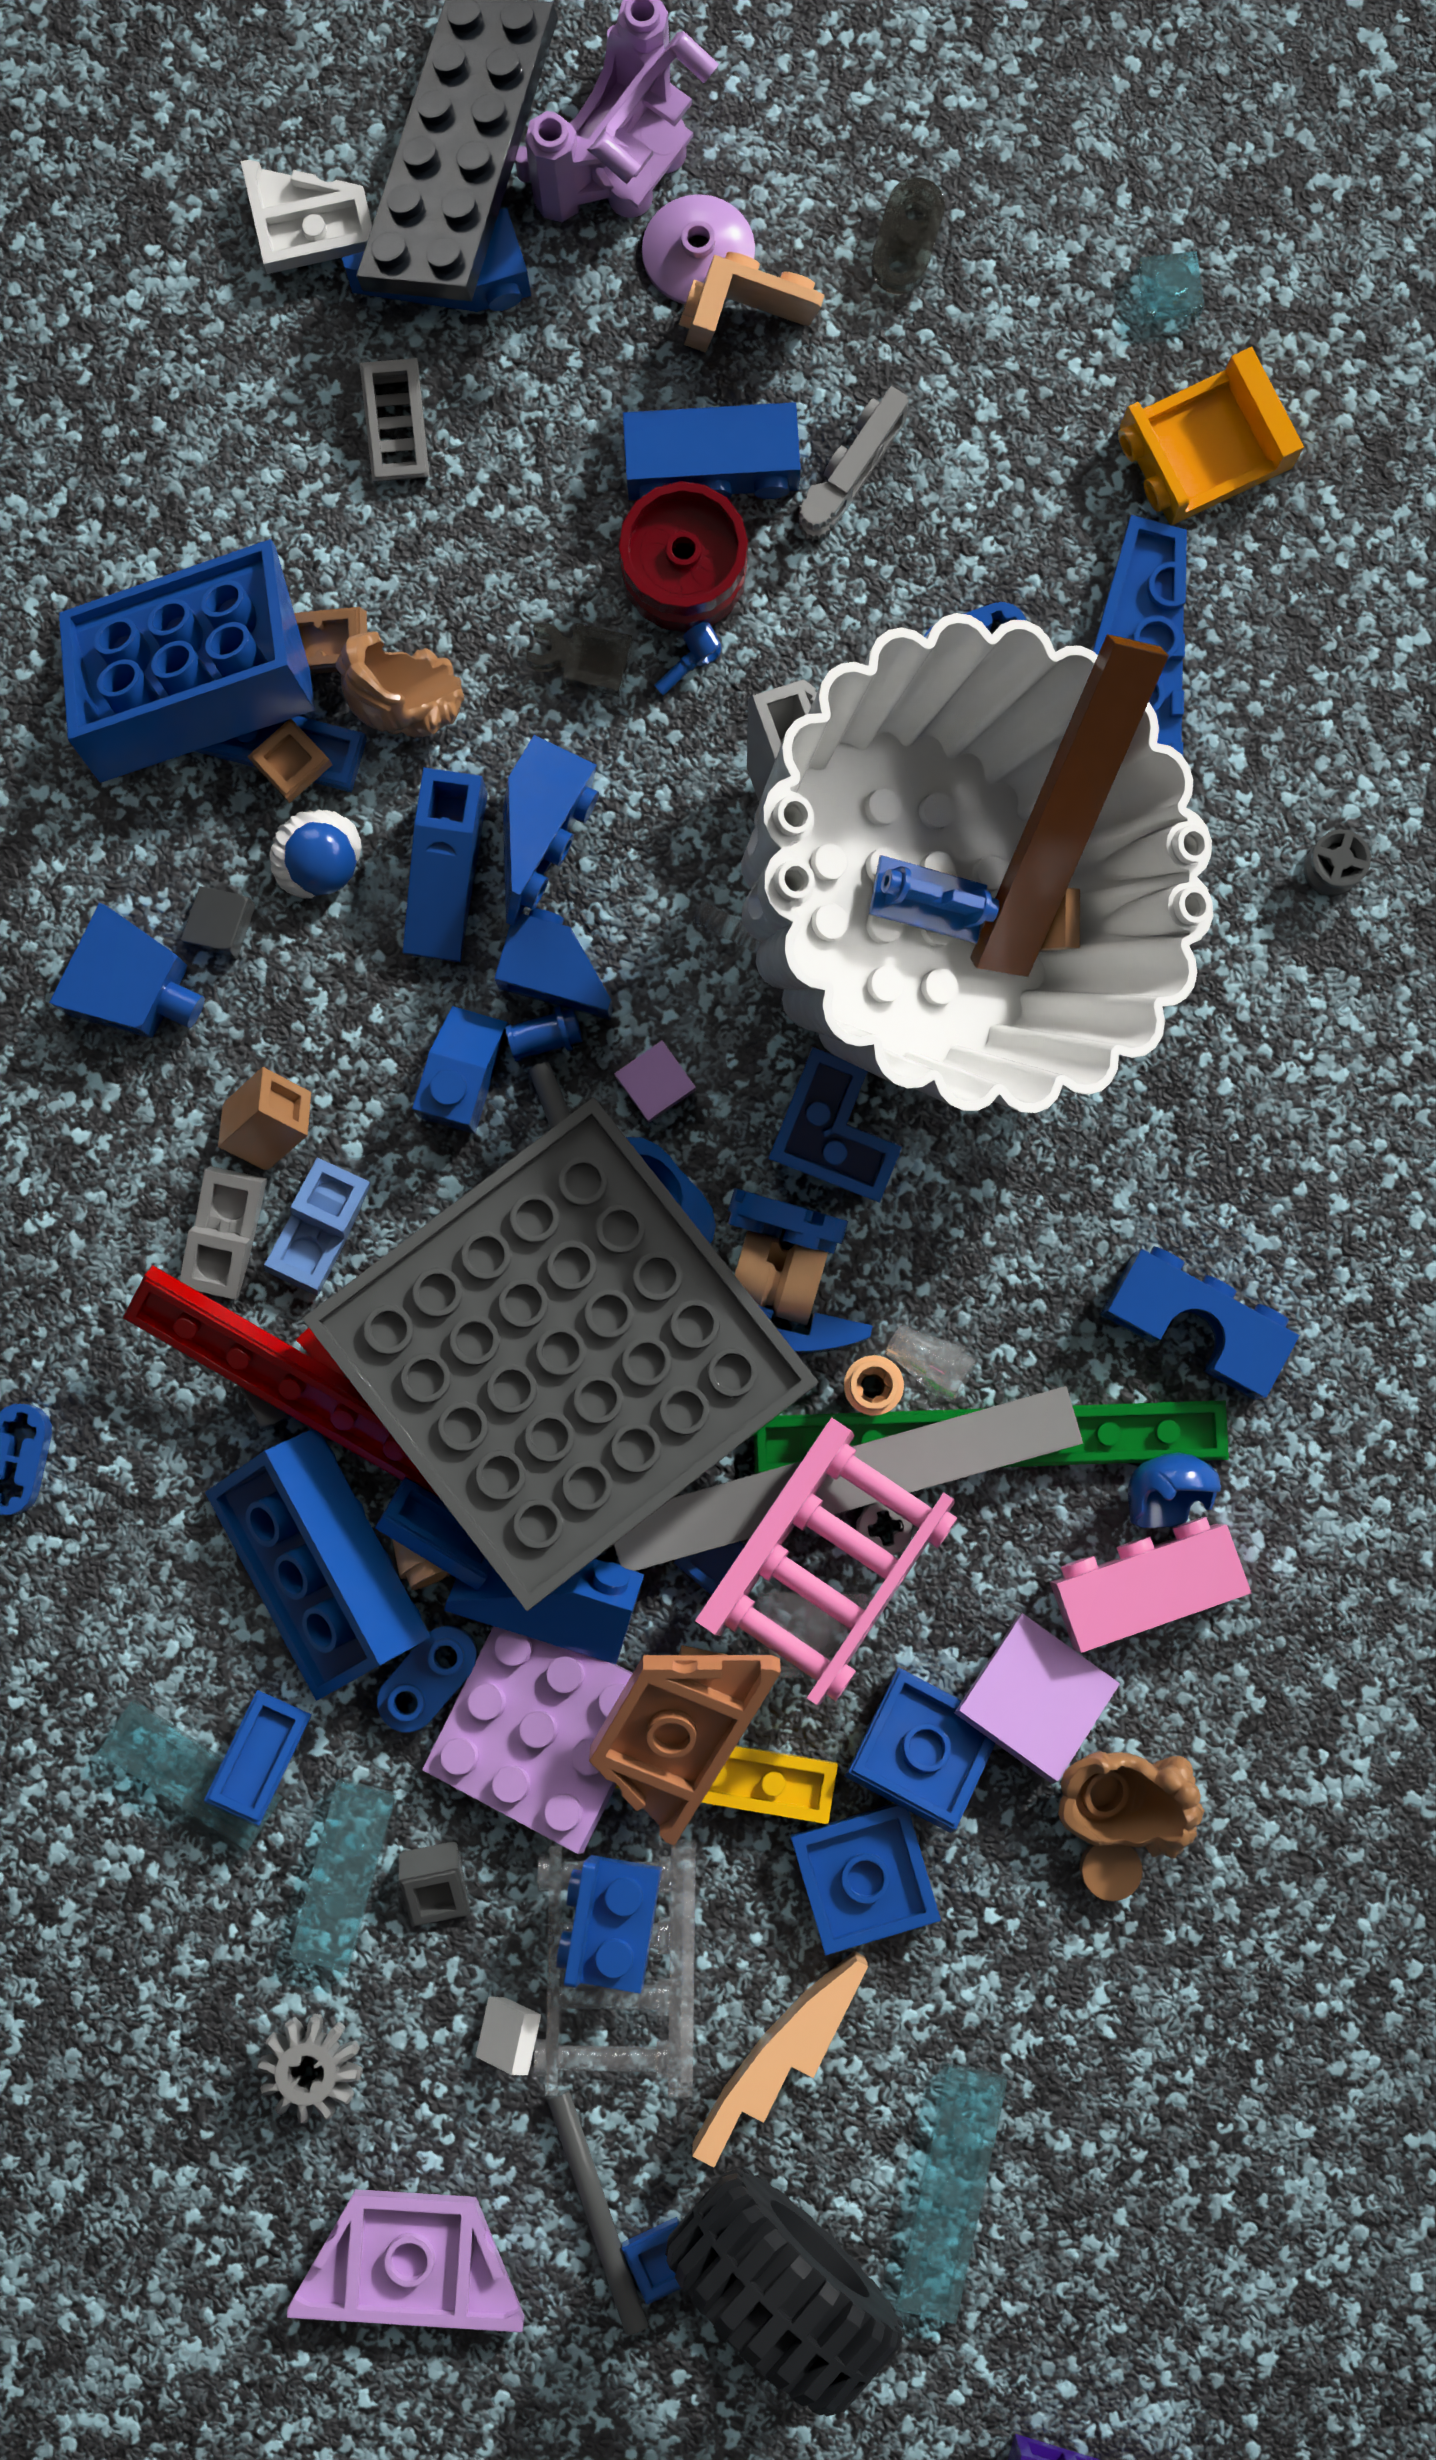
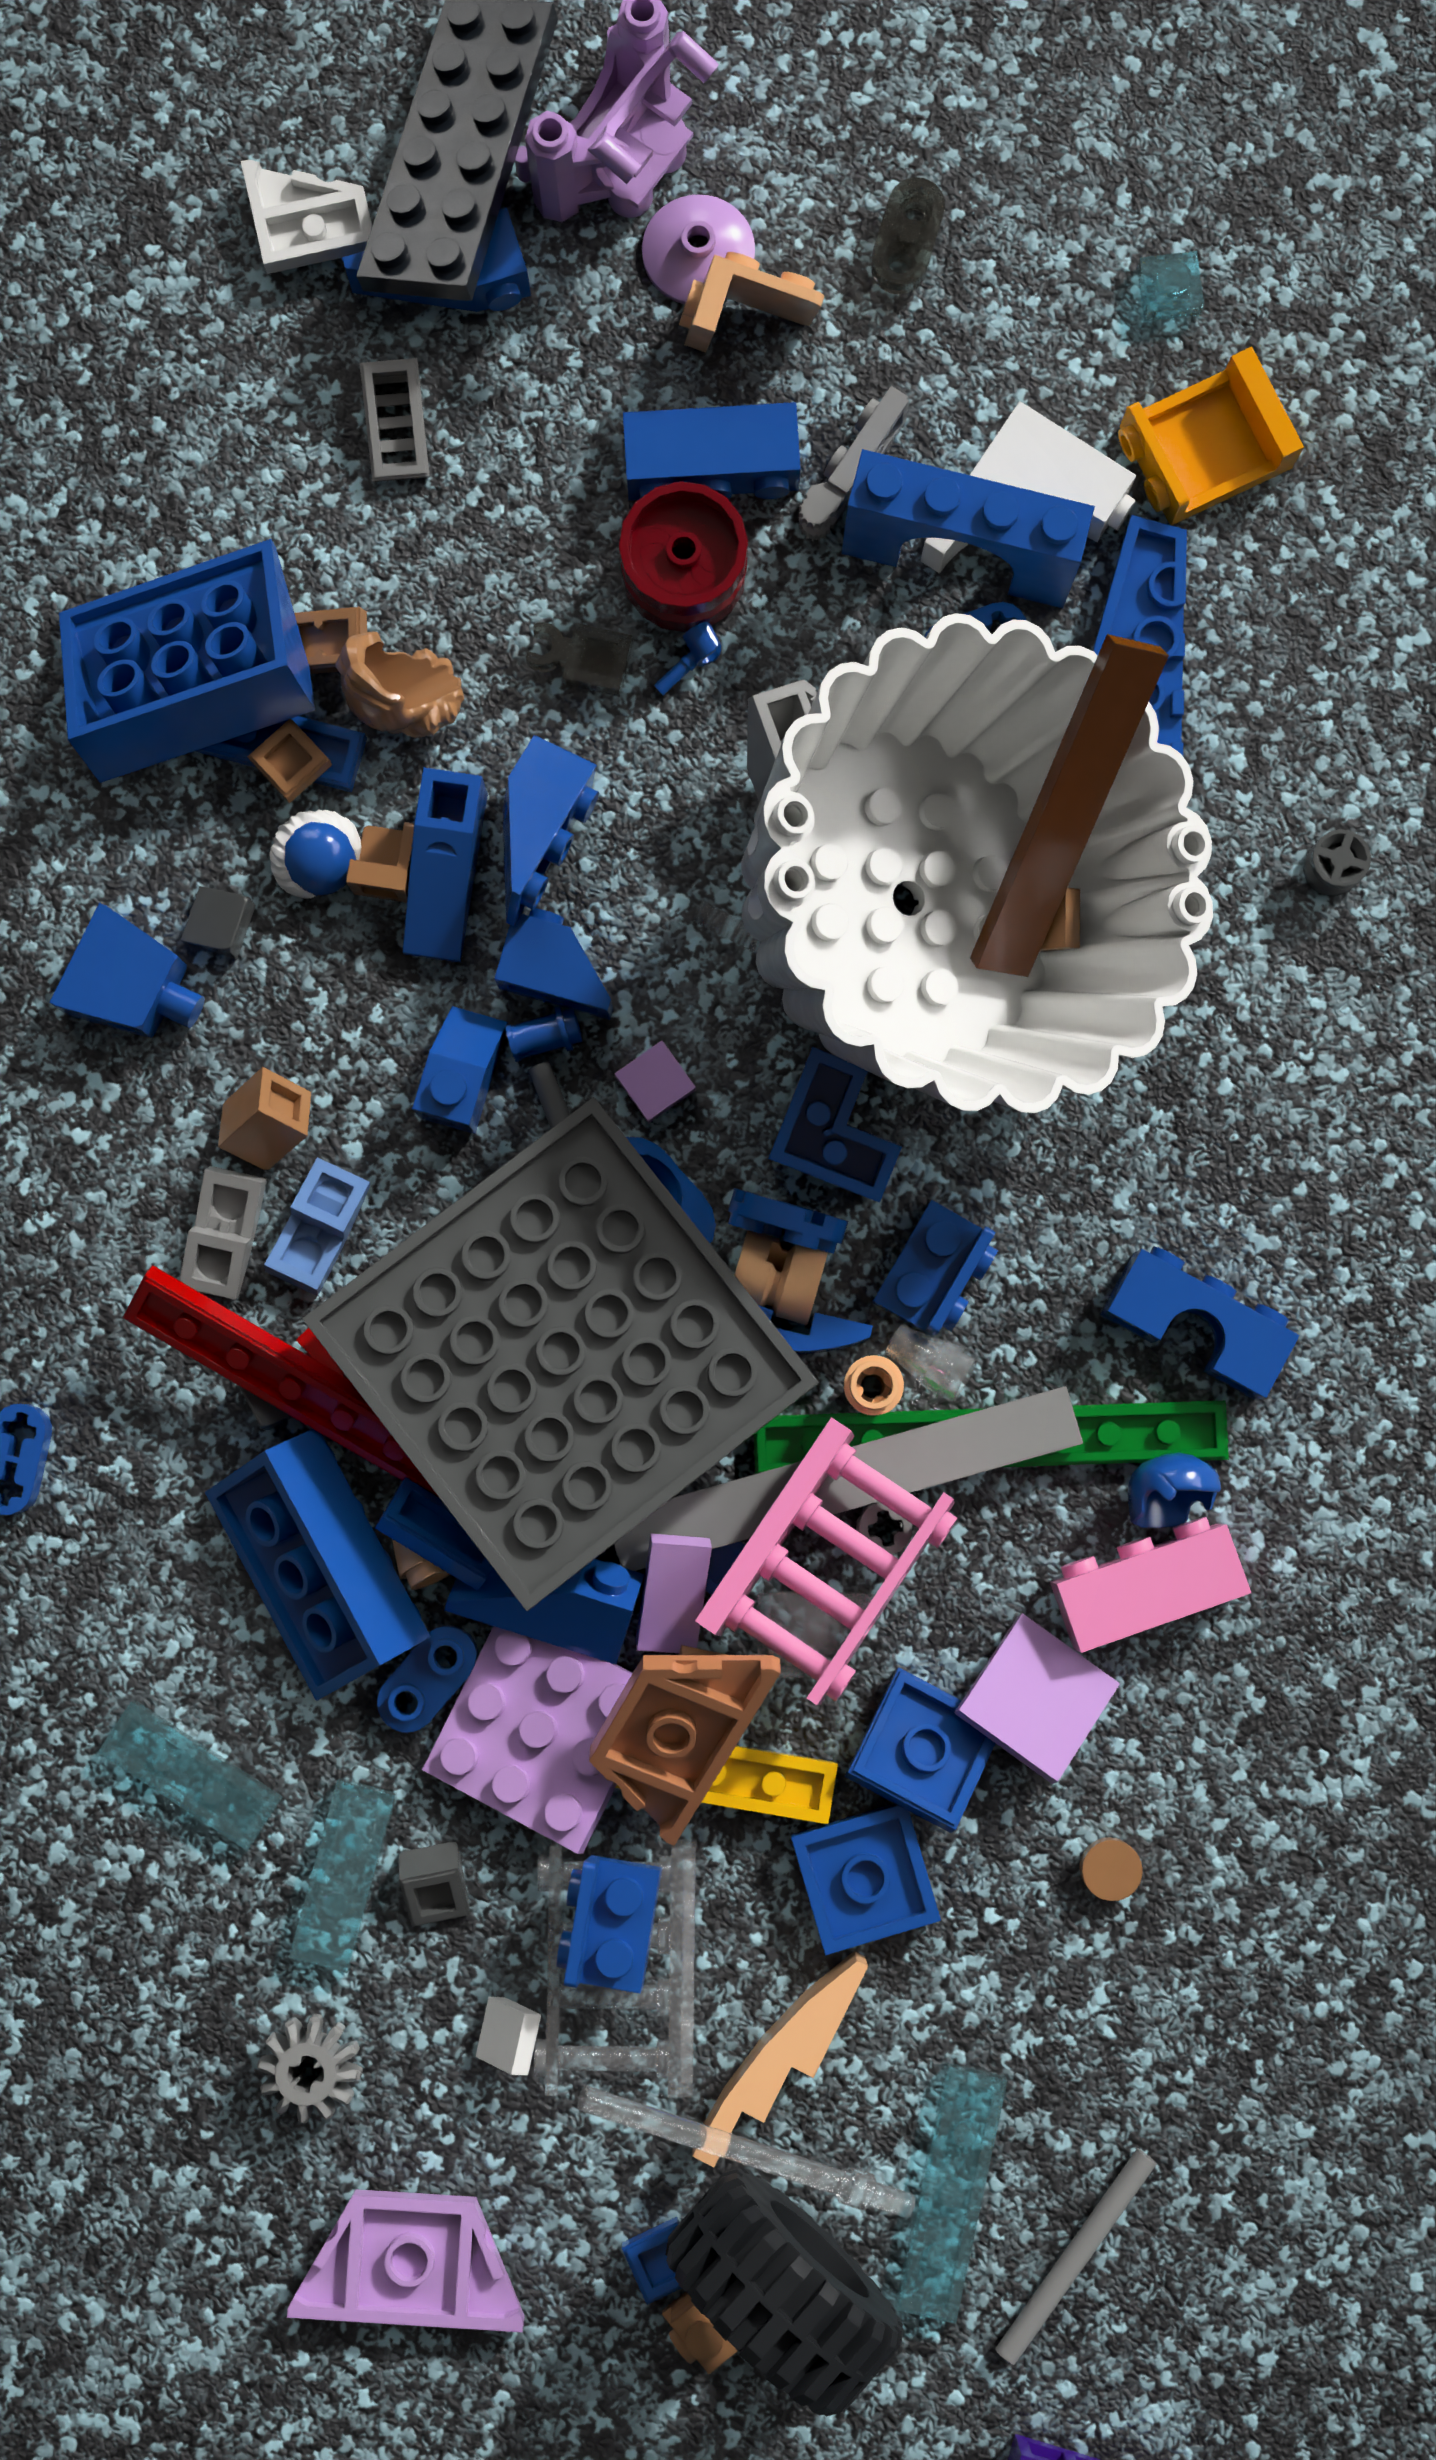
blue tile [204,1690,312,1828] -> none
dark grey bar [546,2089,648,2335] -> none
blue hinge [869,855,999,943] -> none
medium nougat hair [1058,1751,1205,1859] -> none
none -> medium nougat panel [346,822,414,903]
none -> clear bar [577,2085,915,2218]
none -> lavender tile [635,1533,712,1653]
none -> medium nougat brick [662,2291,738,2374]
none -> blue arch [841,449,1095,608]
none -> blue bracket [872,1199,998,1338]
none -> white arch [921,401,1137,573]
none -> light grey bar [995,2148,1157,2365]

